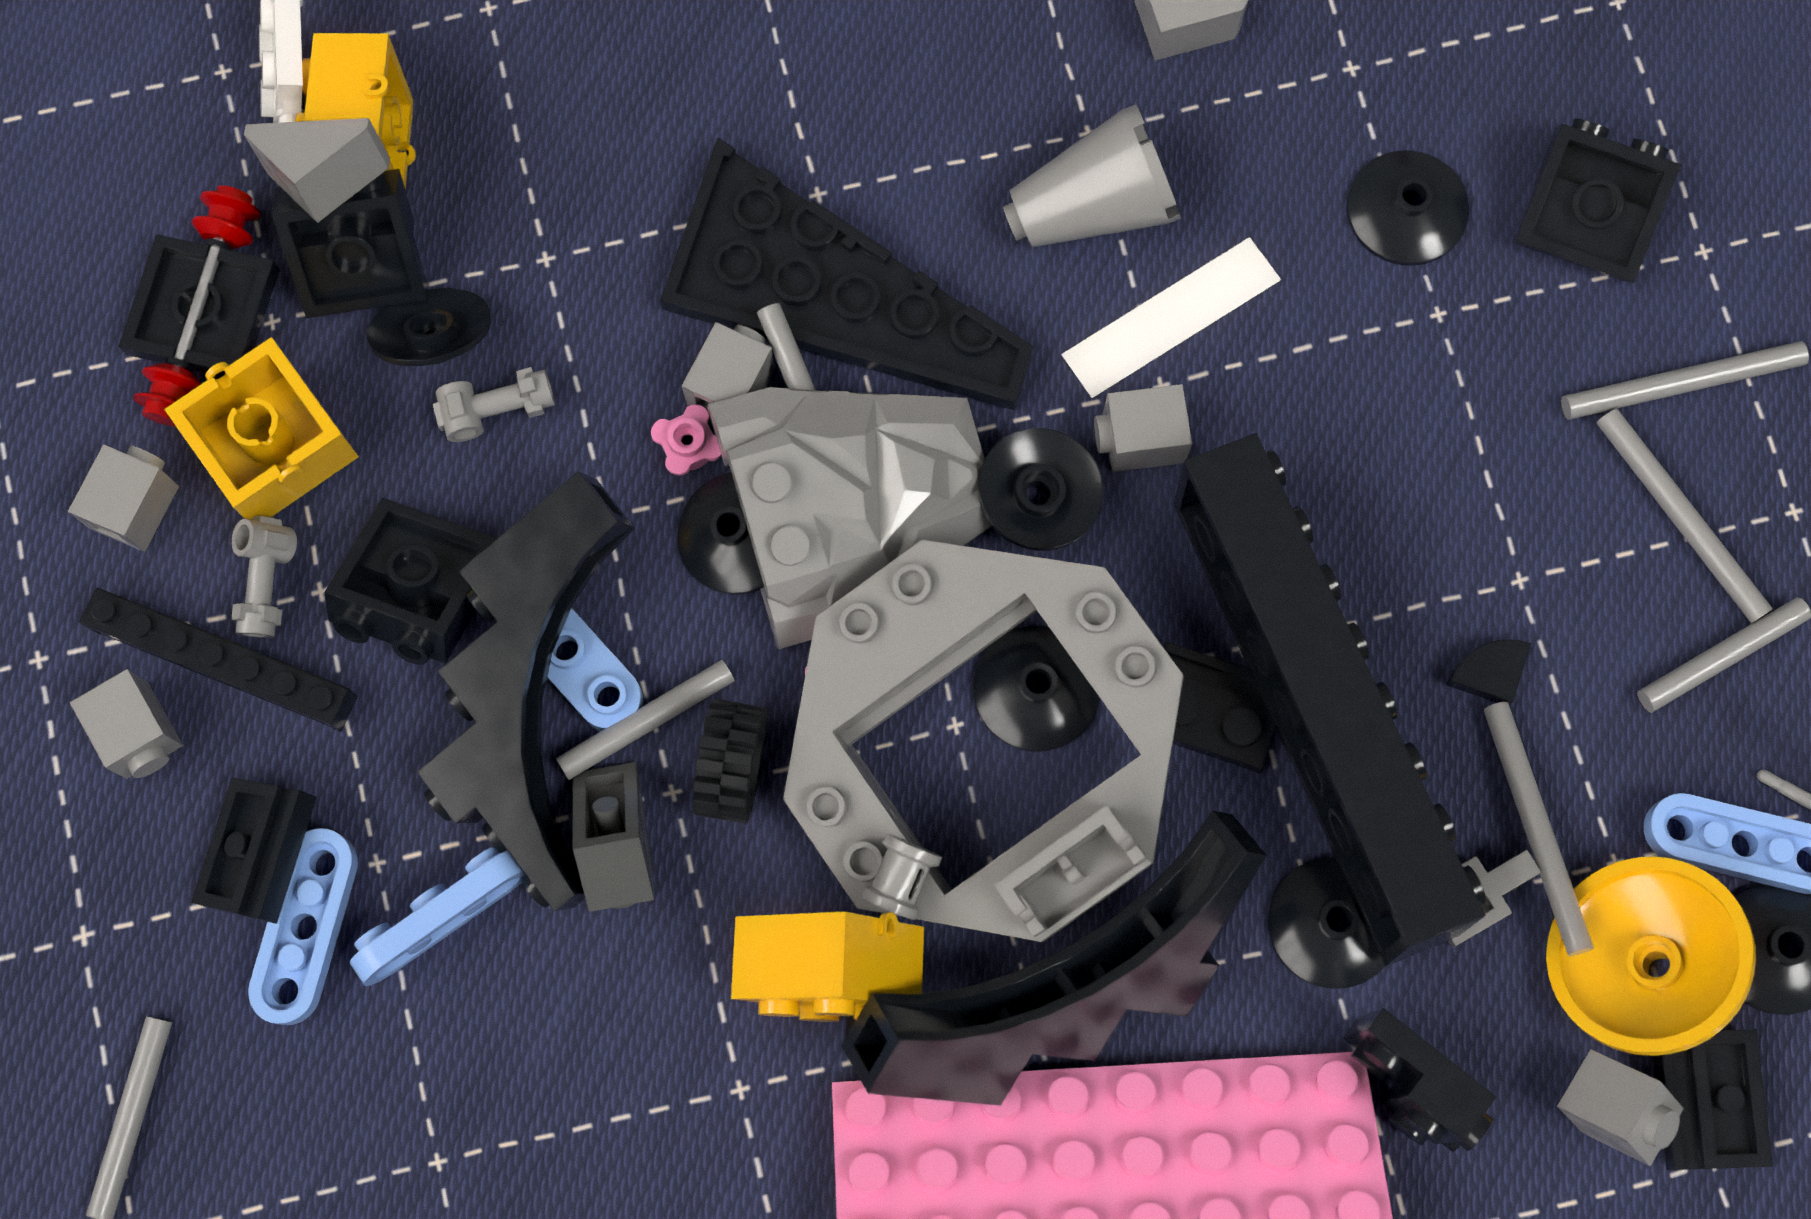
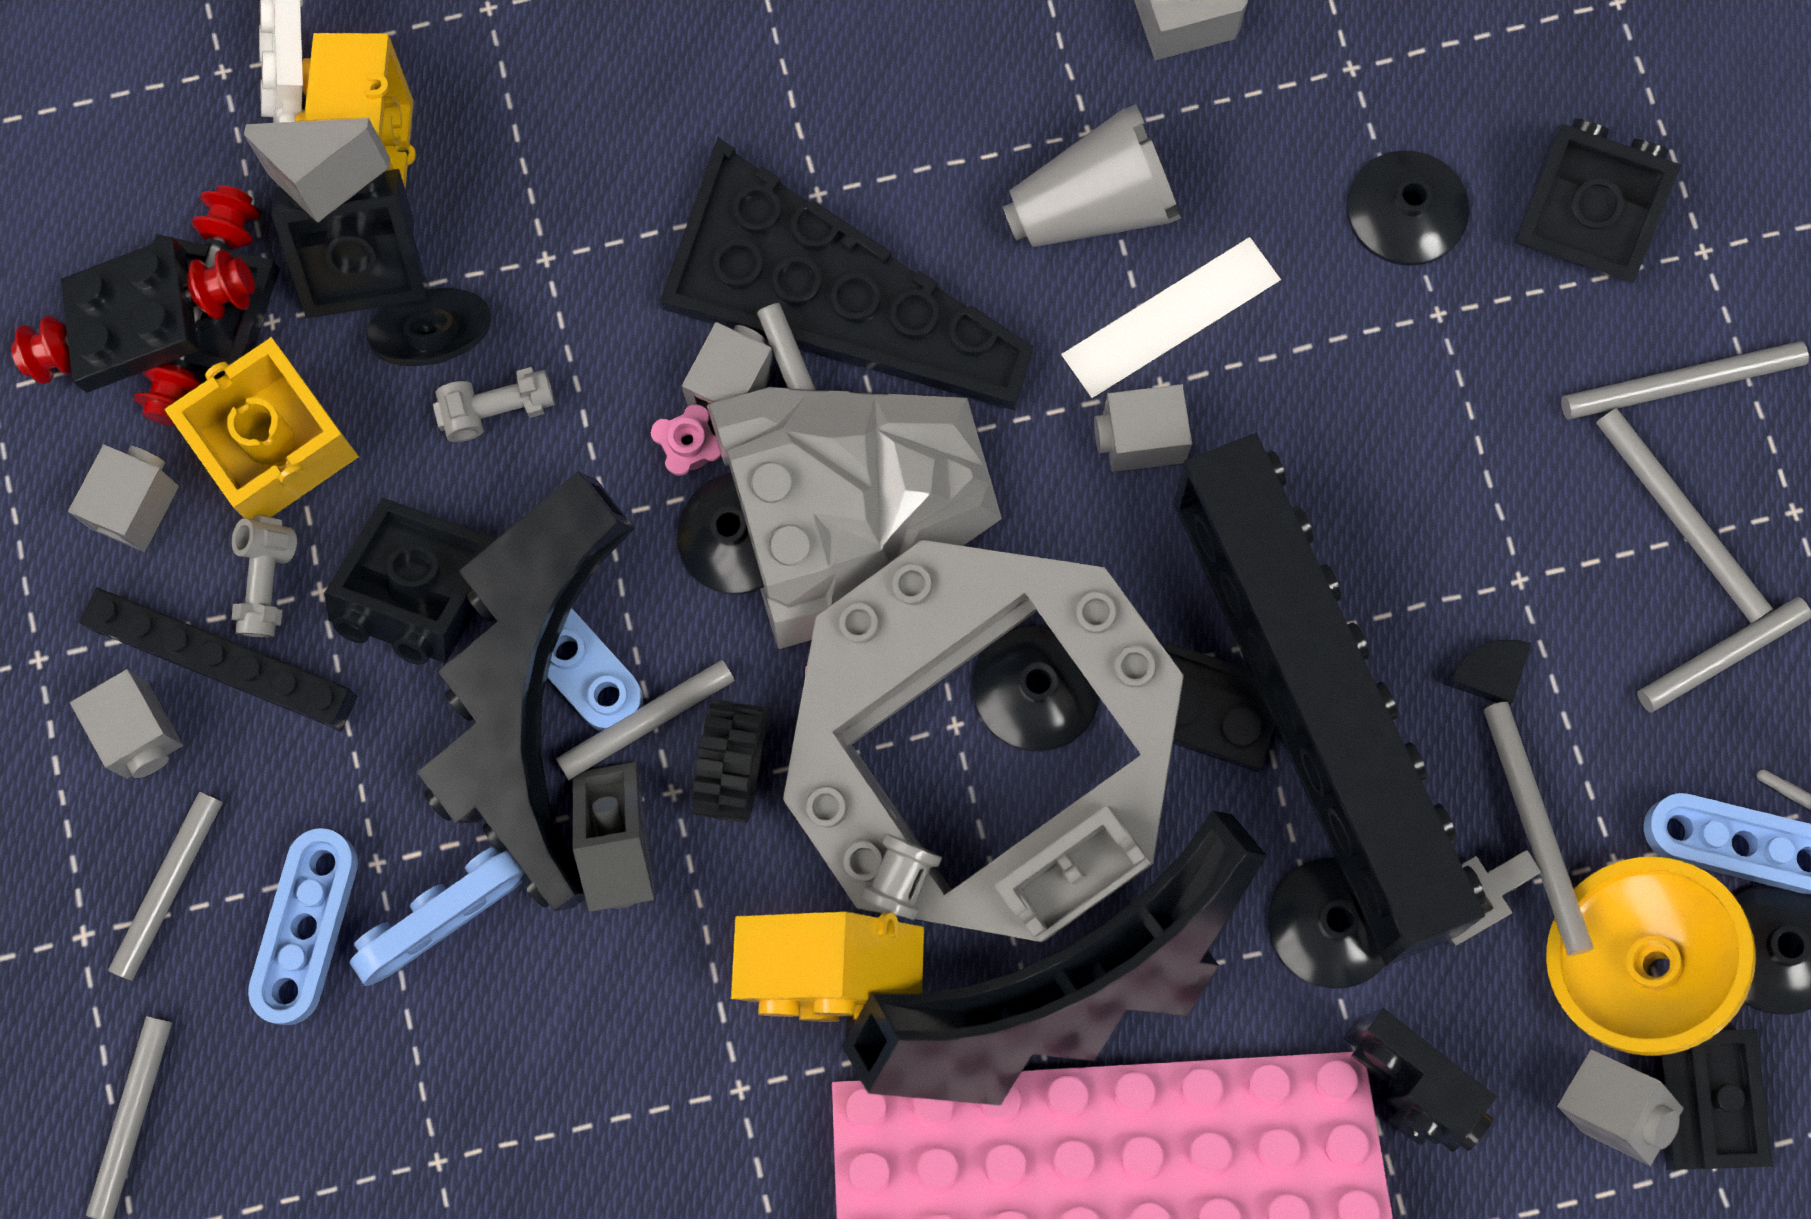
black plate [191,777,317,924] -> none
black dish [978,428,1103,551] -> none
none -> black plate [11,237,255,393]
none -> light grey bar [108,792,223,981]

